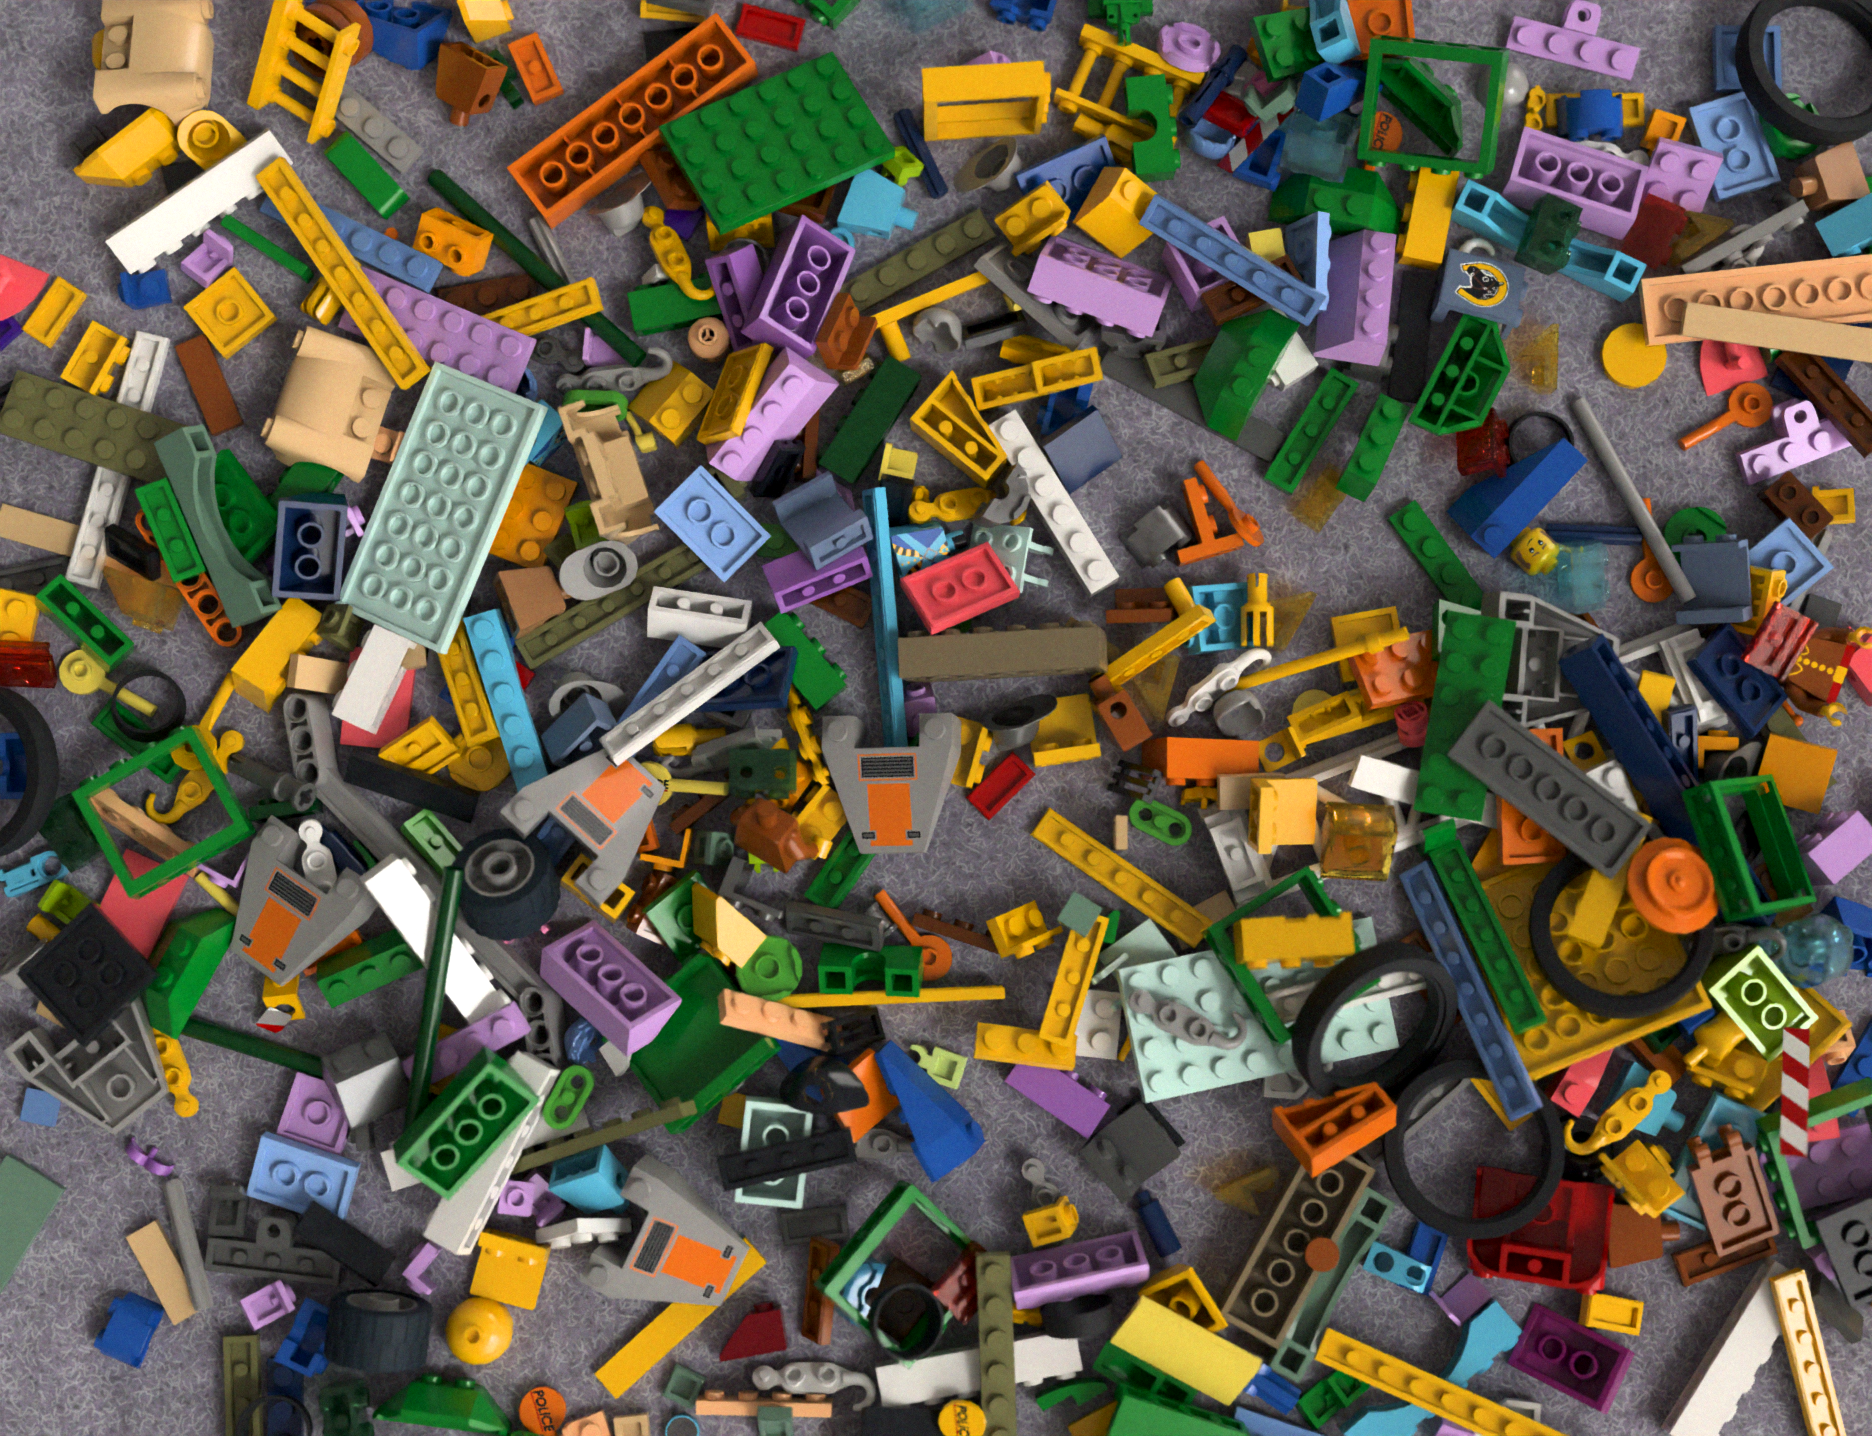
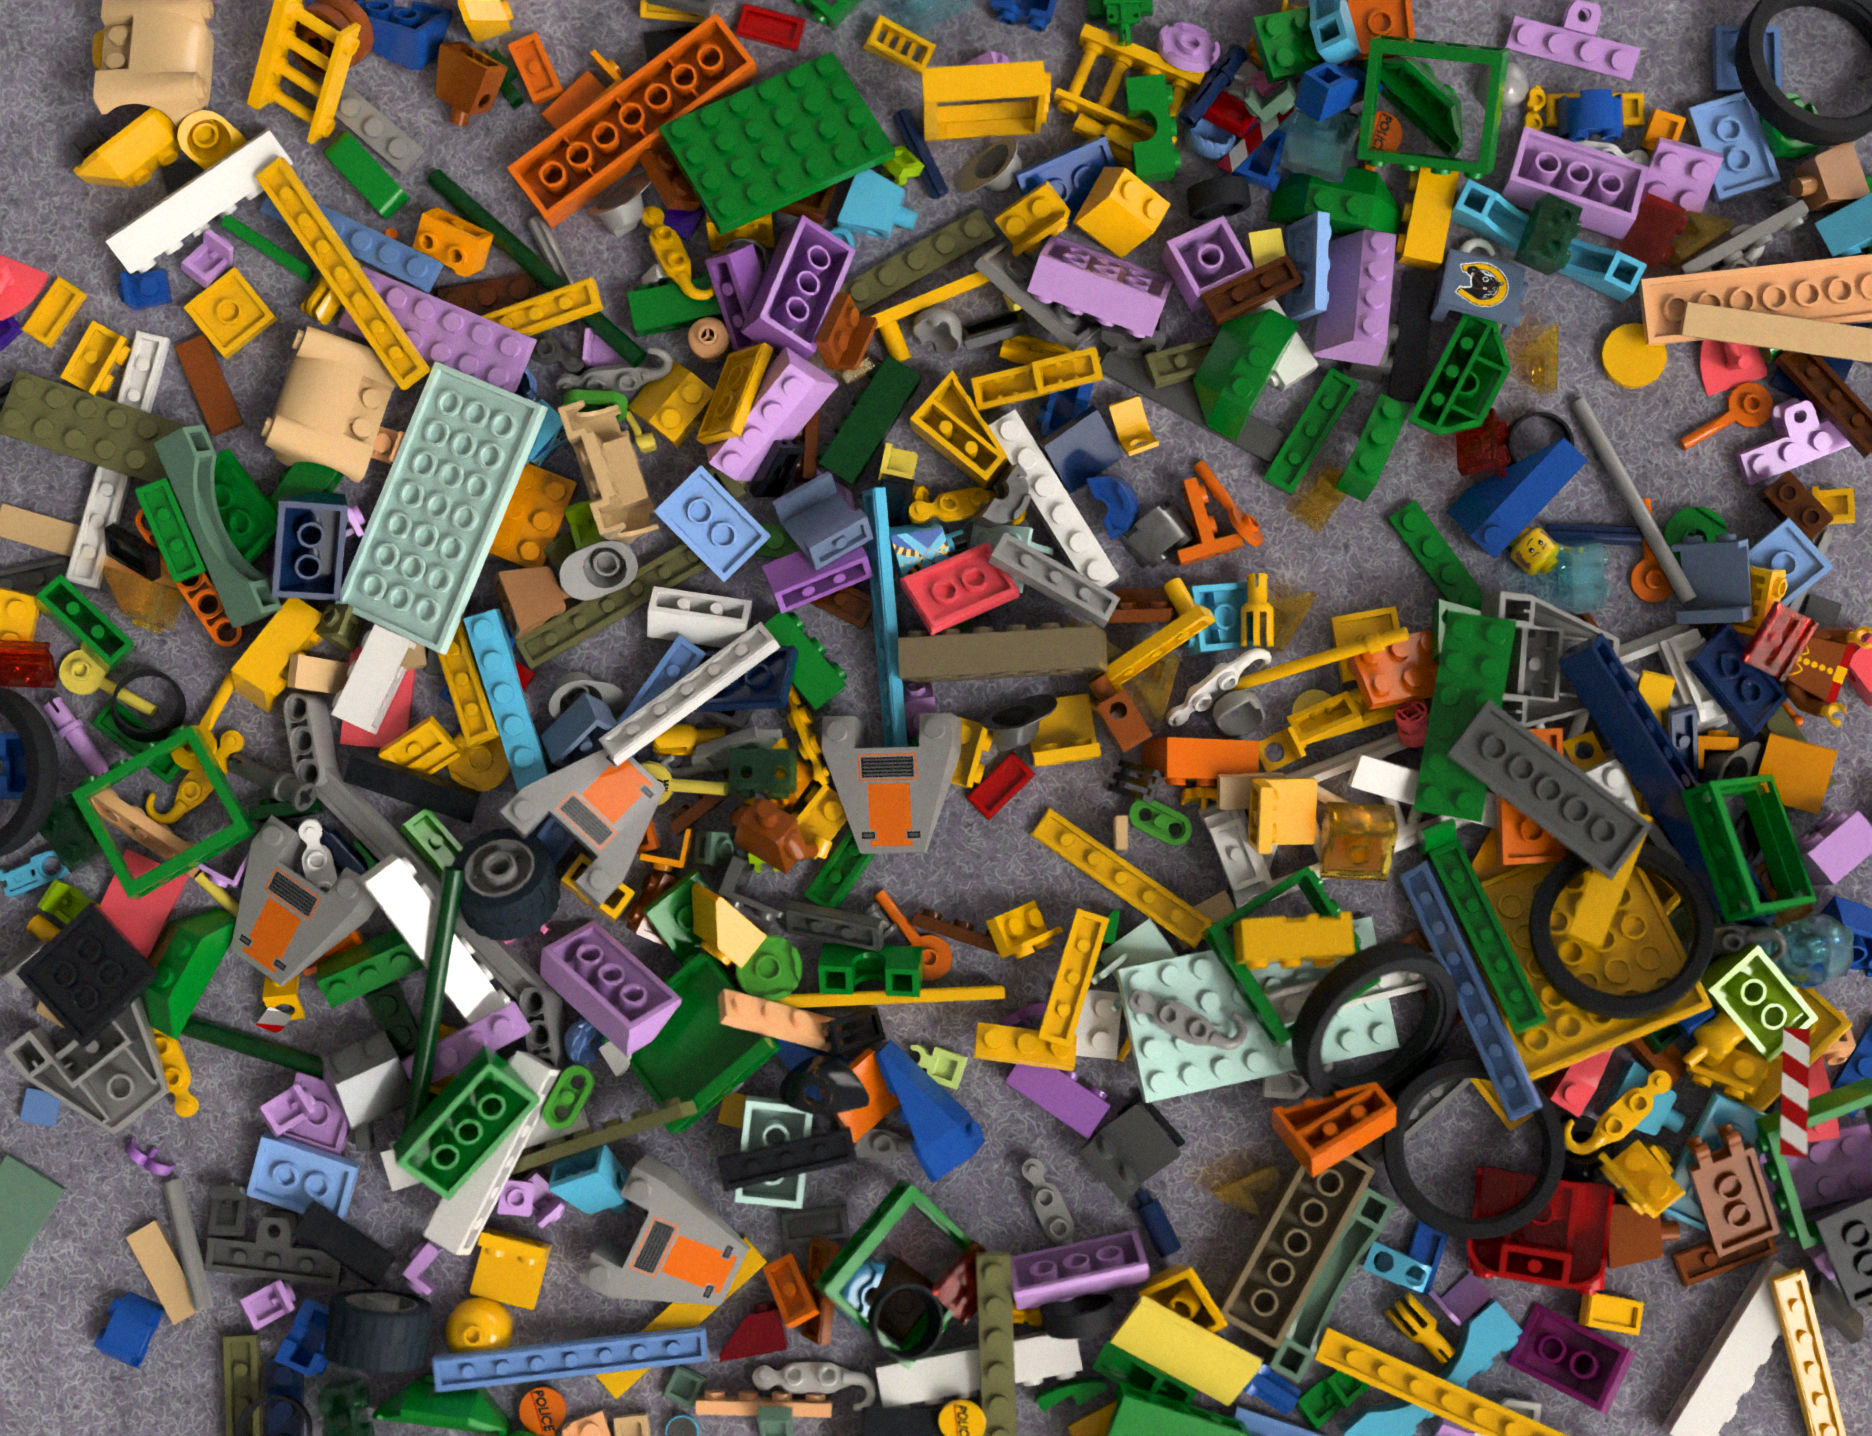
white plate [535,1218,632,1249] -> none
yellow bracket [1022,1195,1079,1247] -> none
sand green tile [1056,891,1103,938] -> none
medium blue plate [1139,194,1327,326] -> none
dark orange tile [1304,1236,1339,1272] -> none
orange piece [1626,837,1720,934] -> none
none -> lavender pin [43,697,110,777]
none -> lavender bracket [258,1082,316,1138]
none -> dark green plate [366,983,418,1056]
none -> medium blue tile [432,1325,708,1393]
none -> orange tile [541,70,606,131]
none -> light orange bracket [590,49,624,104]
none -> orange plate [762,1252,820,1329]
none -> yellow slope [862,14,936,75]
none -> light grey plate [988,532,1120,628]
none -> medium lavender piece [998,1001,1046,1029]
none -> blue cylinder [1086,475,1139,540]
none -> yellow bracket [1108,394,1159,456]
none -> black tyre [1186,176,1251,220]
none -> yellow arm [1385,1291,1456,1364]

